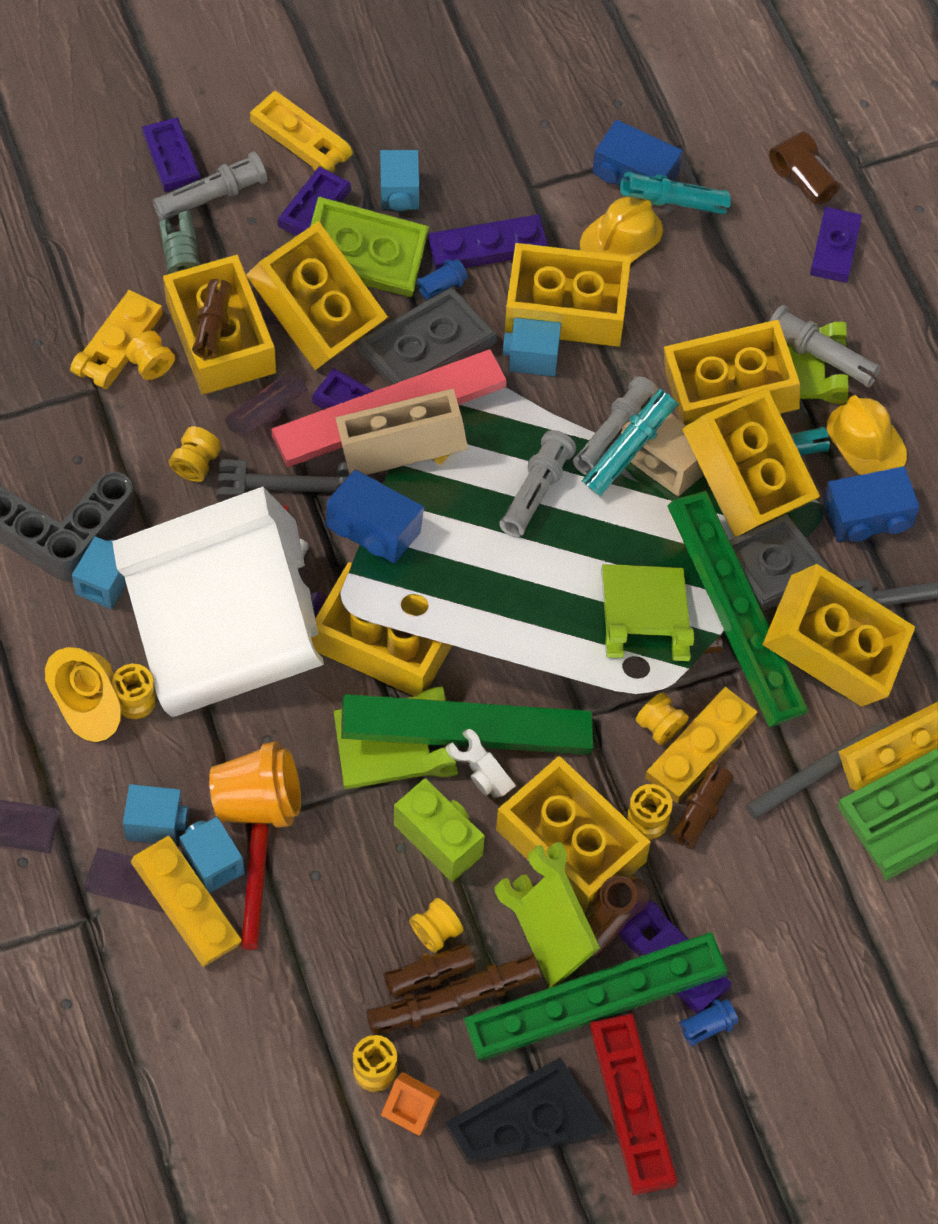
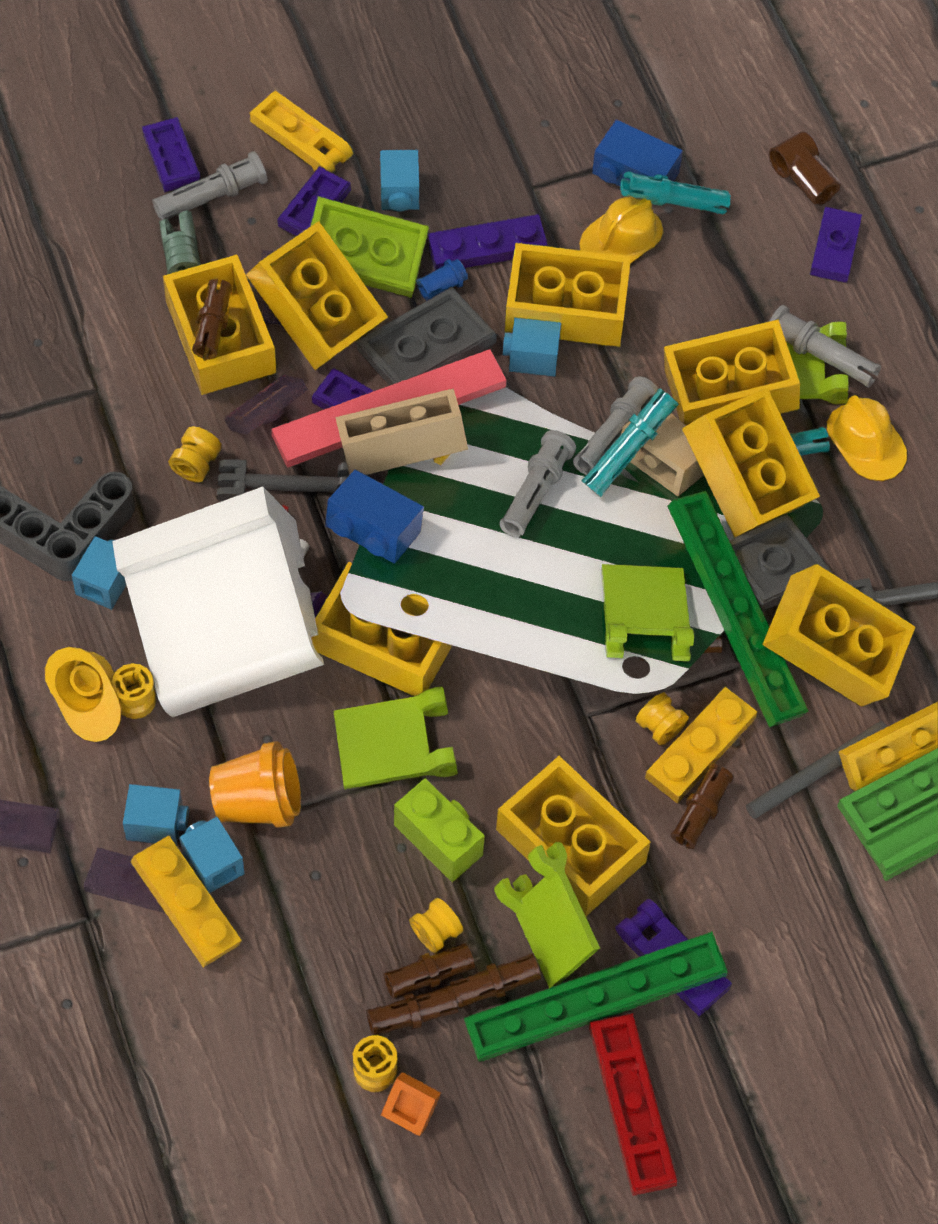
yellow plate [70,290,163,389] -> none
yellow wheel [125,330,175,380] -> none
red bar [241,824,269,950] -> none
green tile [341,694,593,755] -> none
white plate [445,729,516,798] -> none
black wing [445,1057,608,1165] -> none
reddish brown piece [584,875,649,958] -> none
yellow wheel [627,784,672,840] -> none
blue pin [679,999,739,1047] -> none
blue brick [823,466,919,542] -> none

